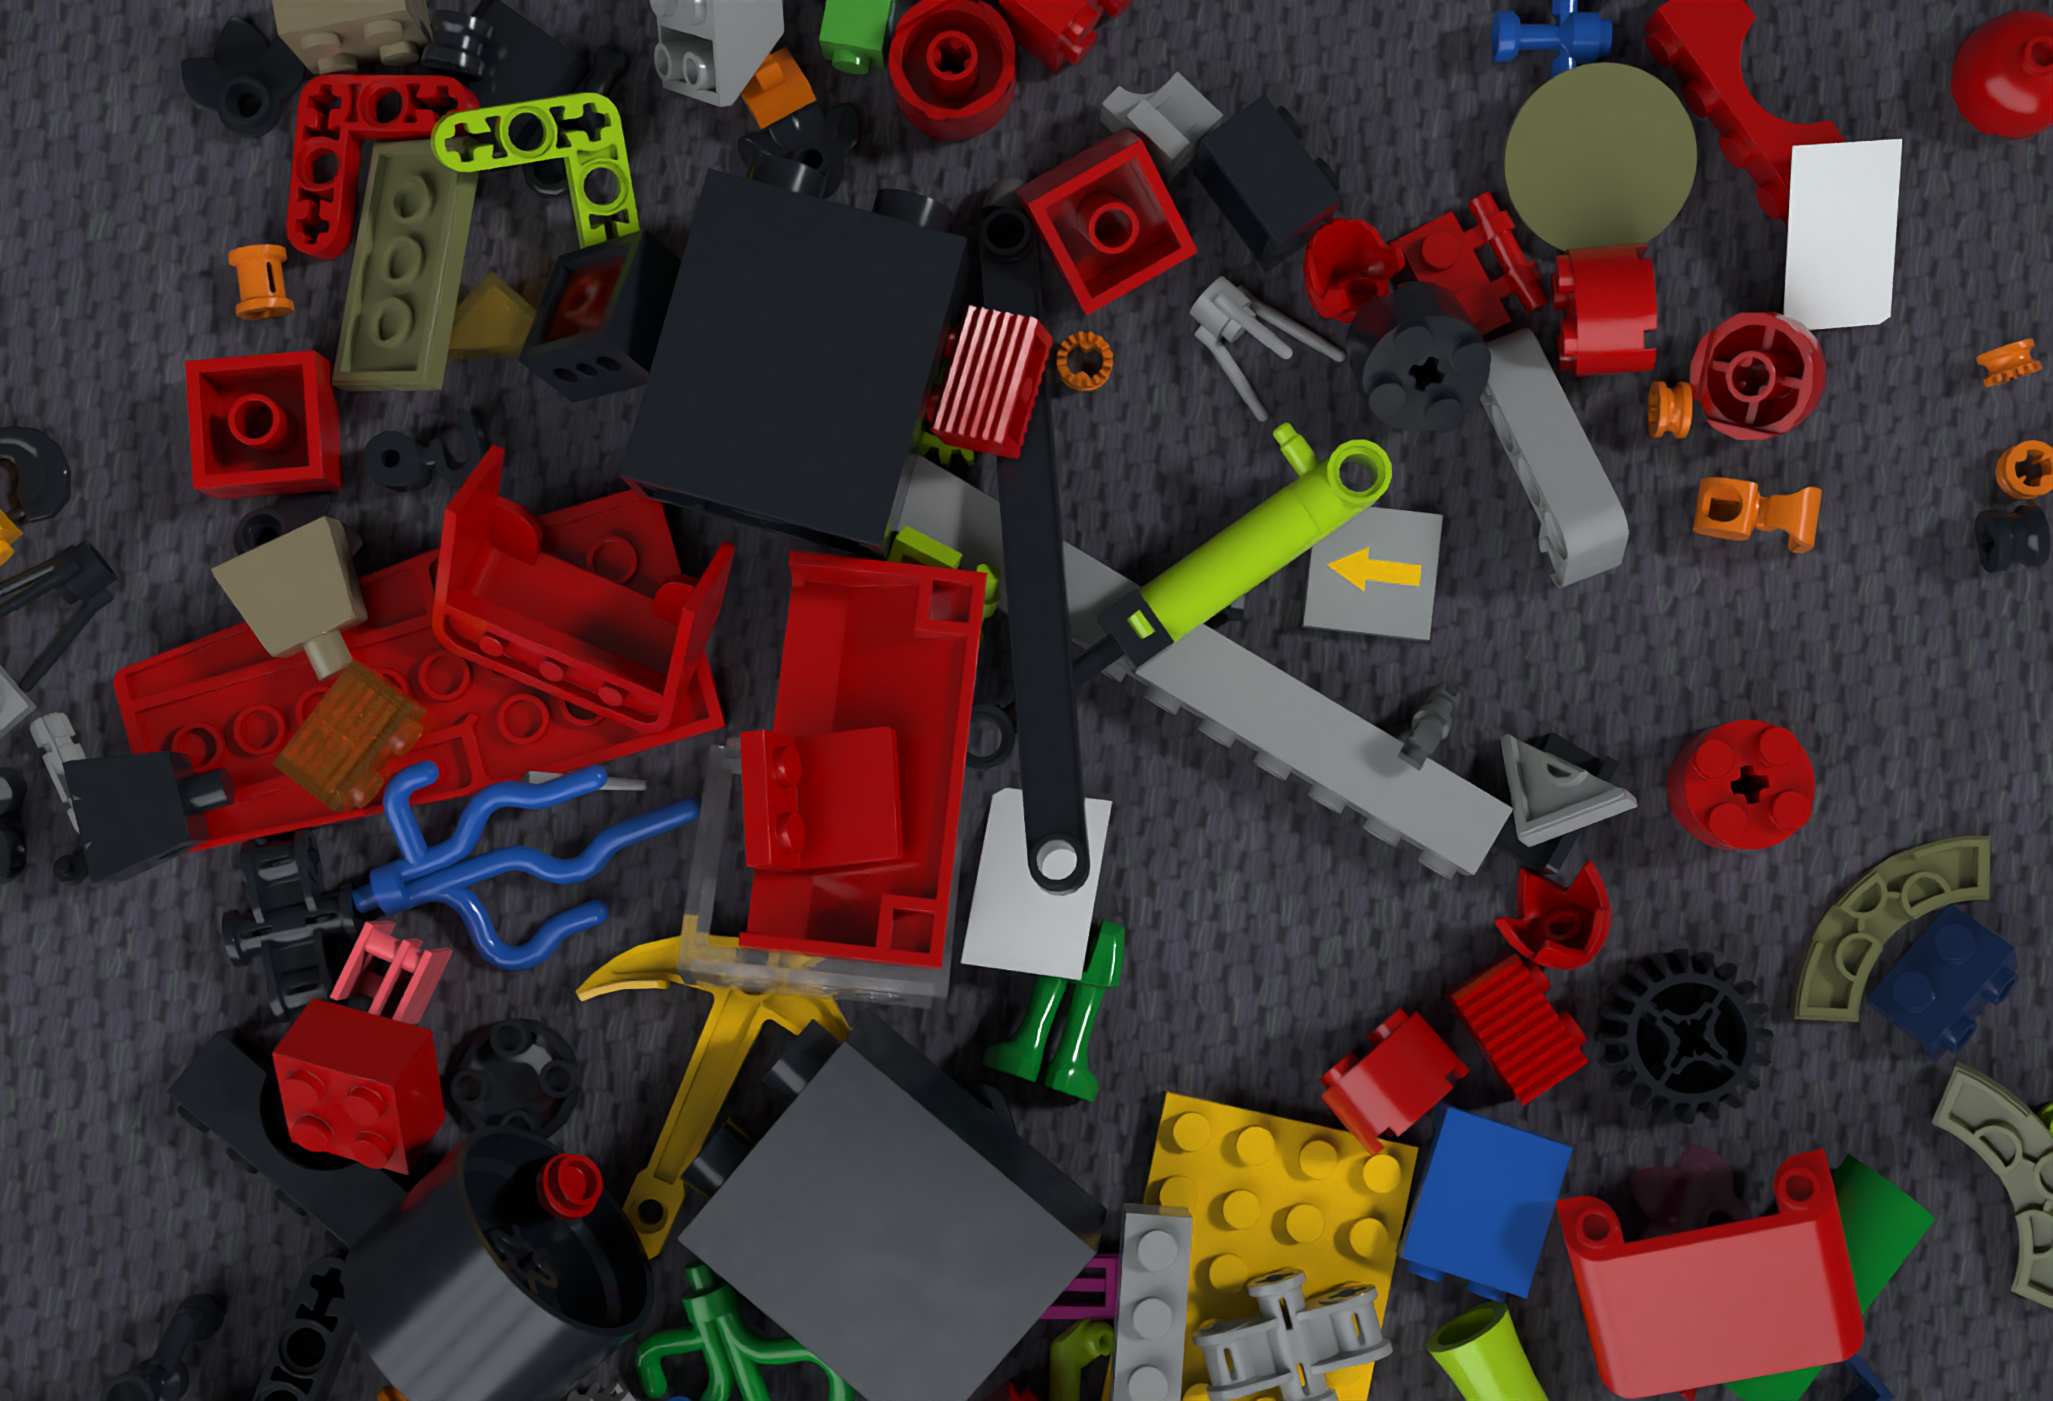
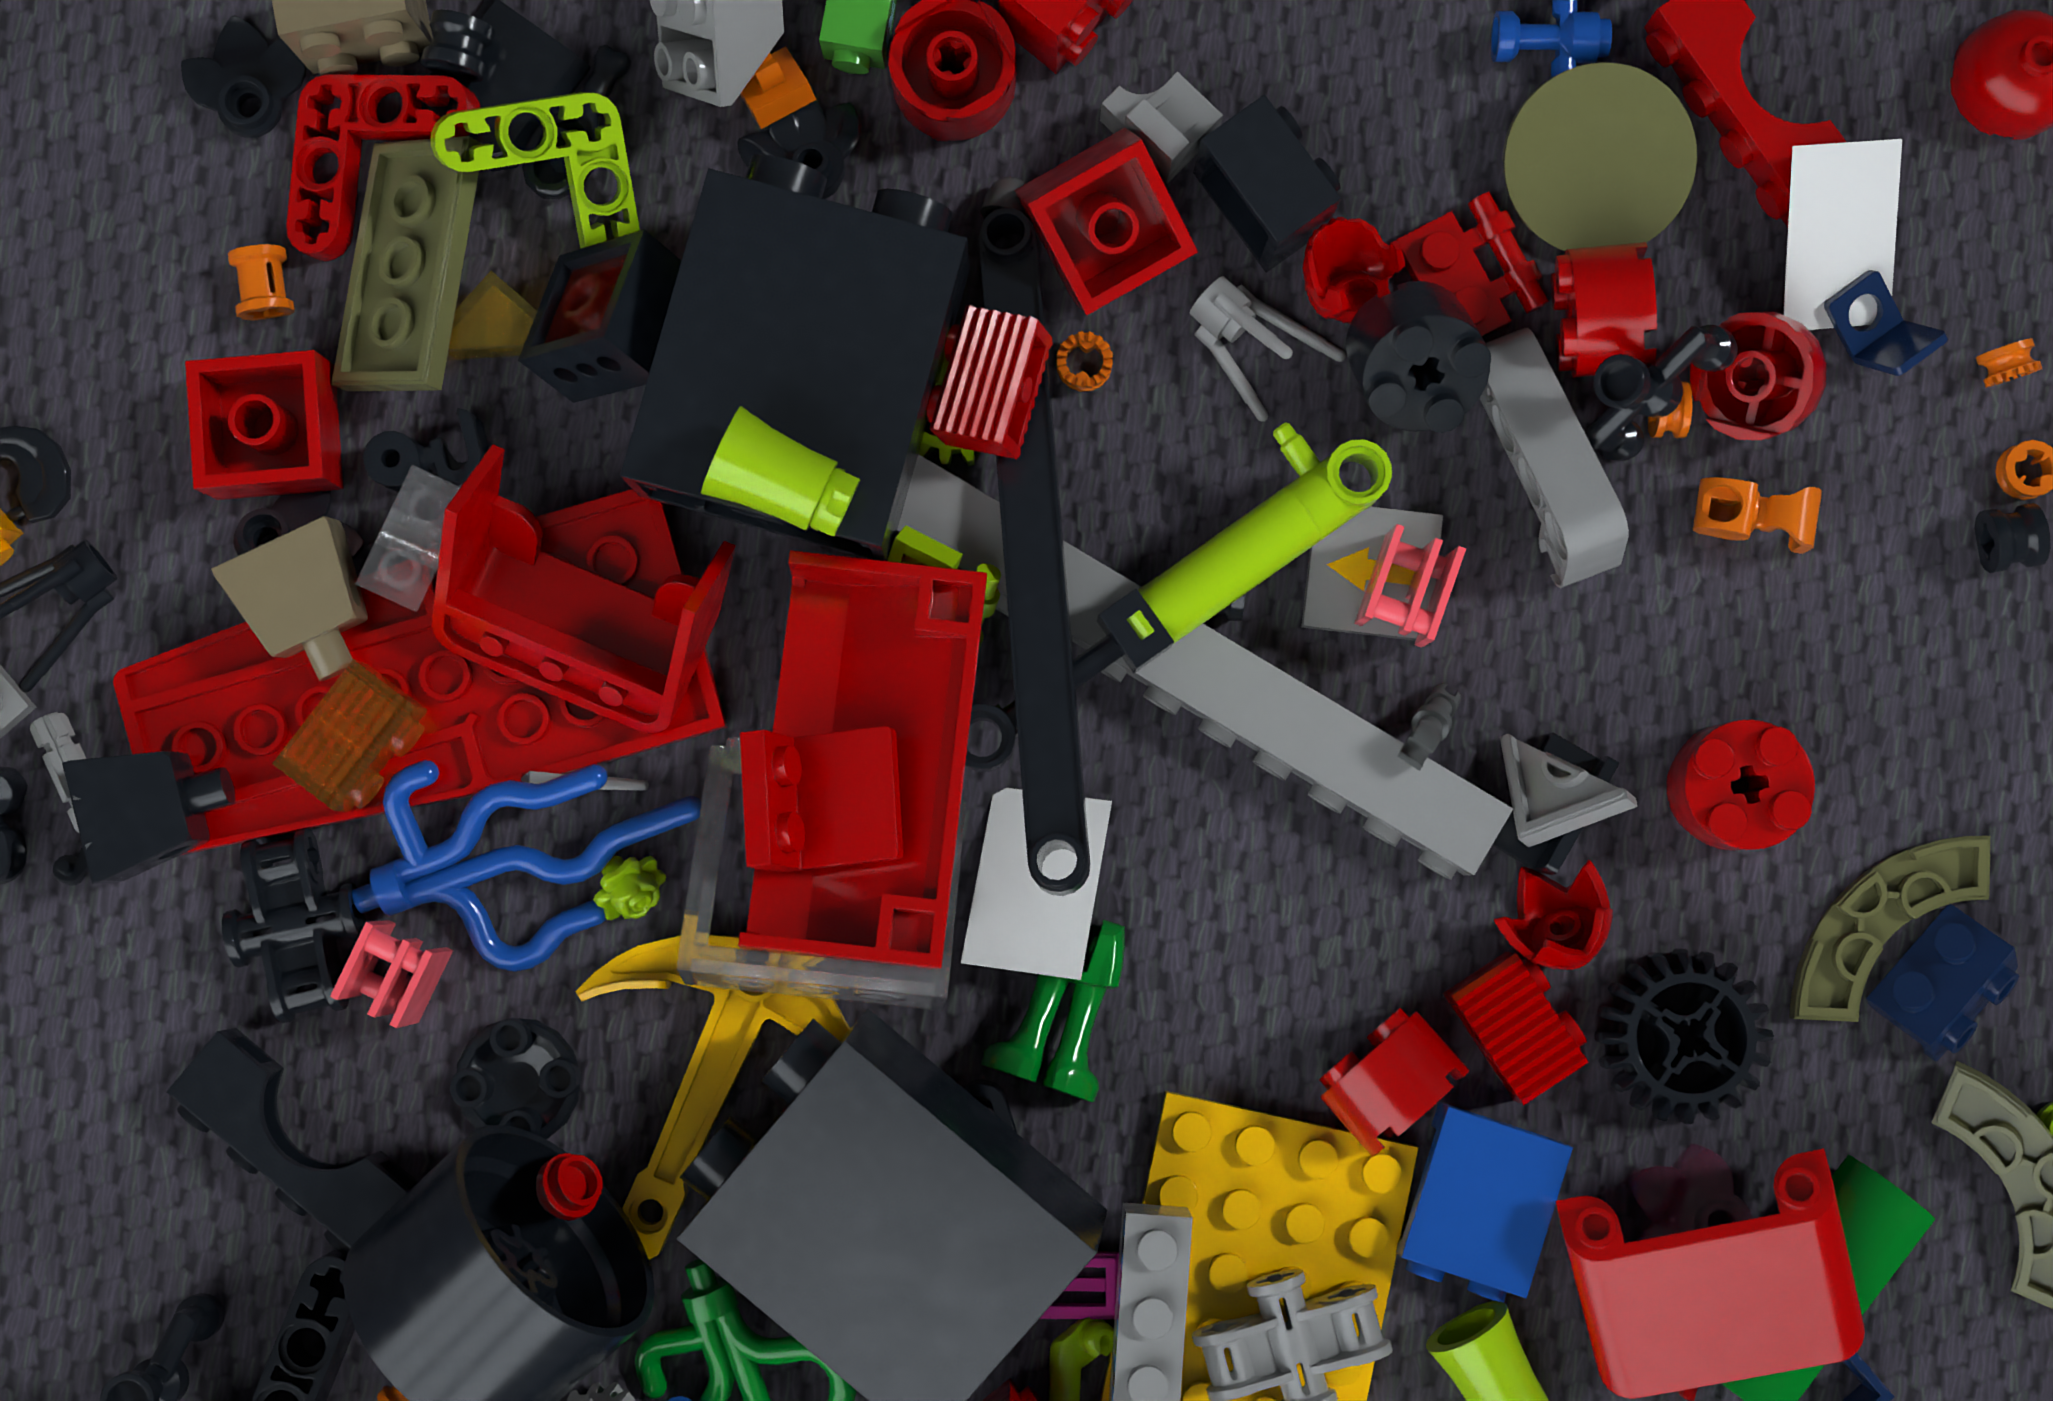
red brick [272,998,446,1175] -> none
none -> clear brick [355,465,461,612]
none -> lime plant [593,856,666,920]
none -> lime plant [701,406,860,537]
none -> coral piece [1354,524,1467,648]
none -> black piece [1584,325,1738,461]
none -> dark blue bracket [1824,270,1948,376]

